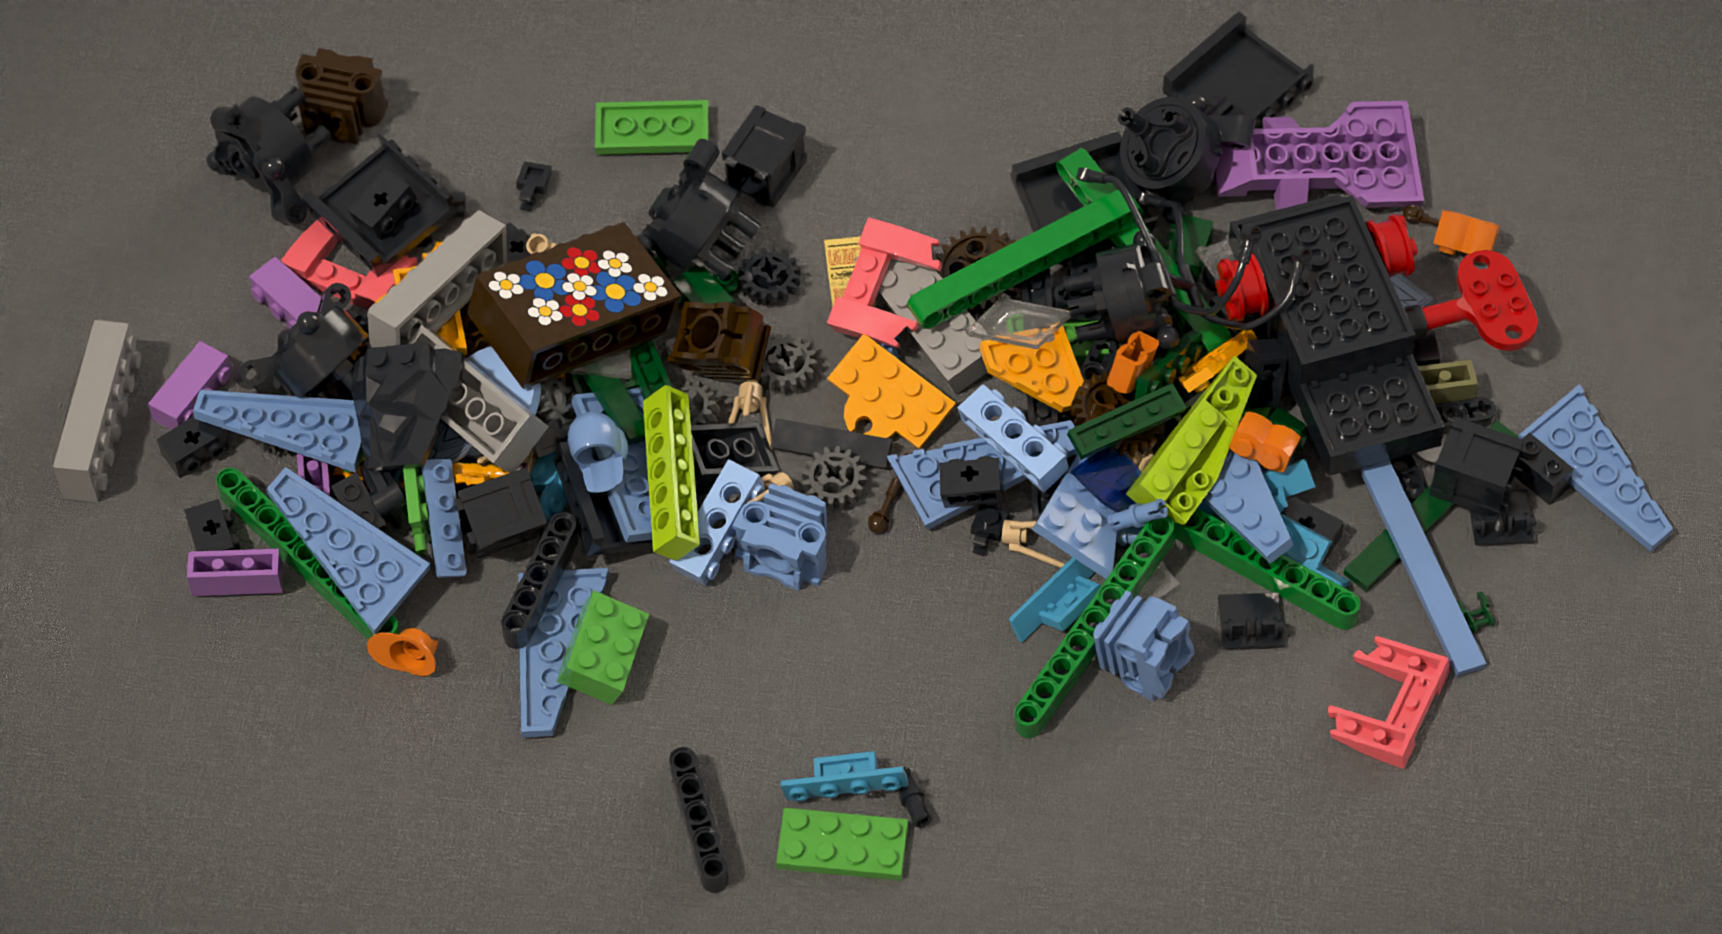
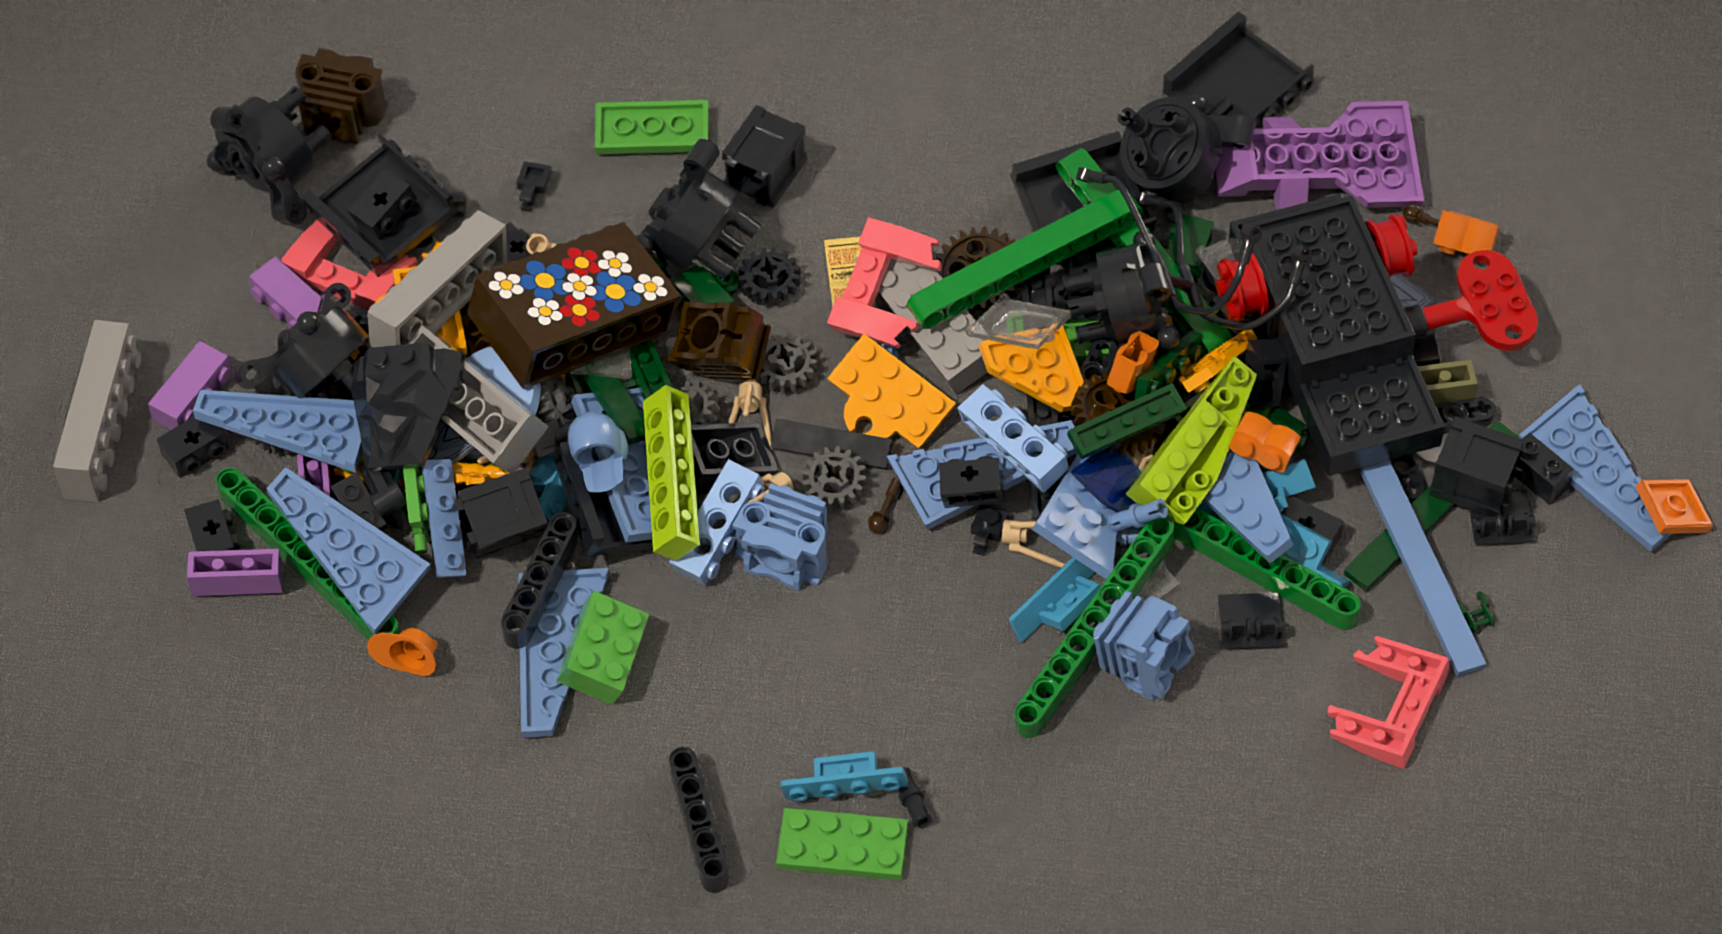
none -> orange tile [1636,479,1713,534]

